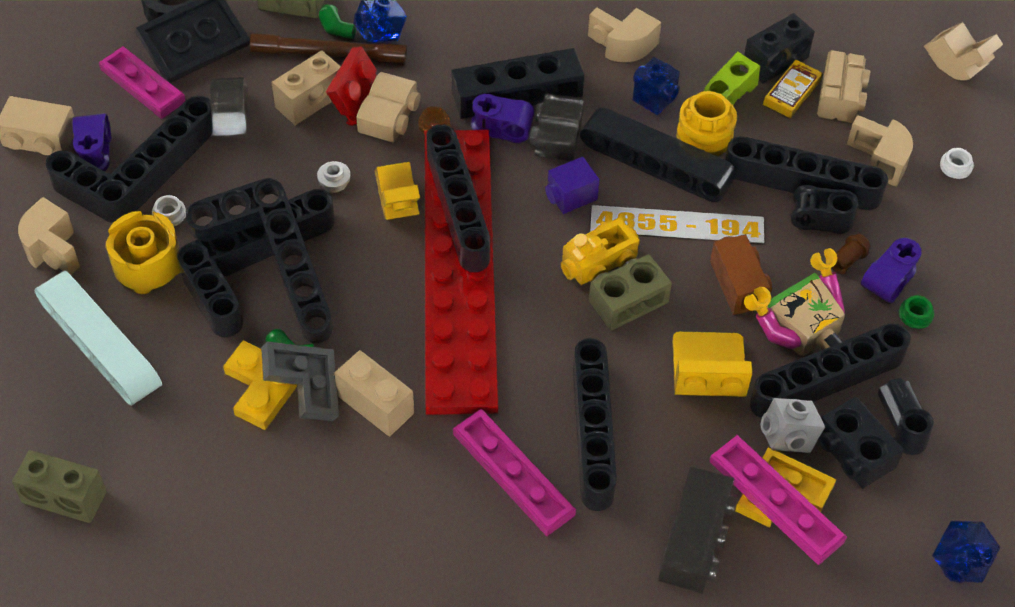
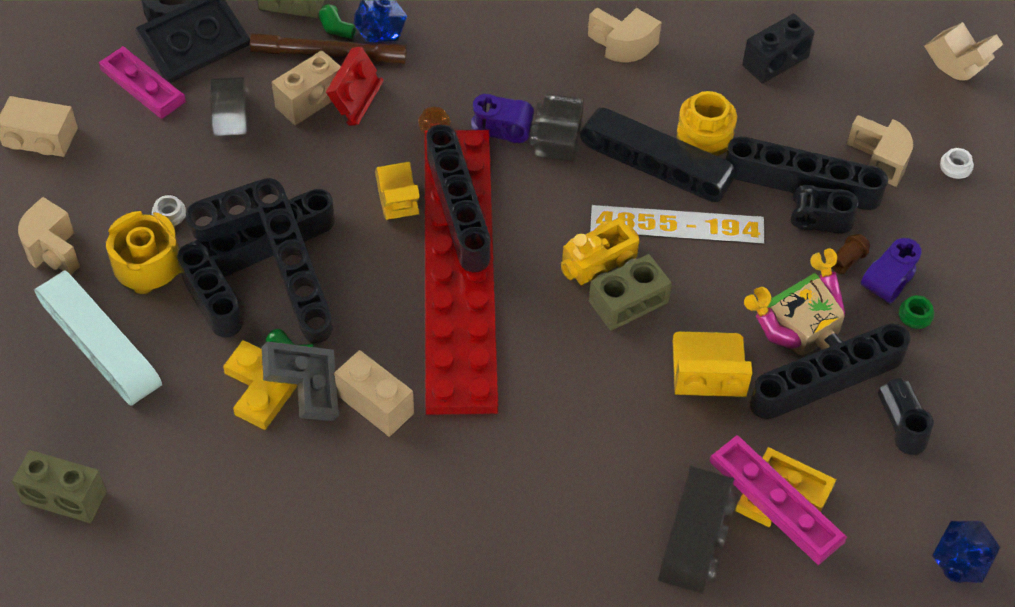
black beam [45,96,217,223] -> none
dark purple piece [72,113,111,171] -> none
white plate [317,161,351,193] -> none
tan brick [356,72,421,143] -> none
black brick [451,48,584,119] -> none
dark pink tile [453,409,576,537] -> none
dark purple brick [545,156,600,214] -> none
black beam [573,338,617,511] -> none
clear blue brick [632,56,680,115] -> none
lime leg [704,51,760,105] -> none
dark orange brick [710,234,772,315] -> none
light grey brick [760,398,825,453] -> none
tile [763,59,823,119] -> none
tan brick [817,50,870,123] -> none
black brick [818,396,904,489] -> none

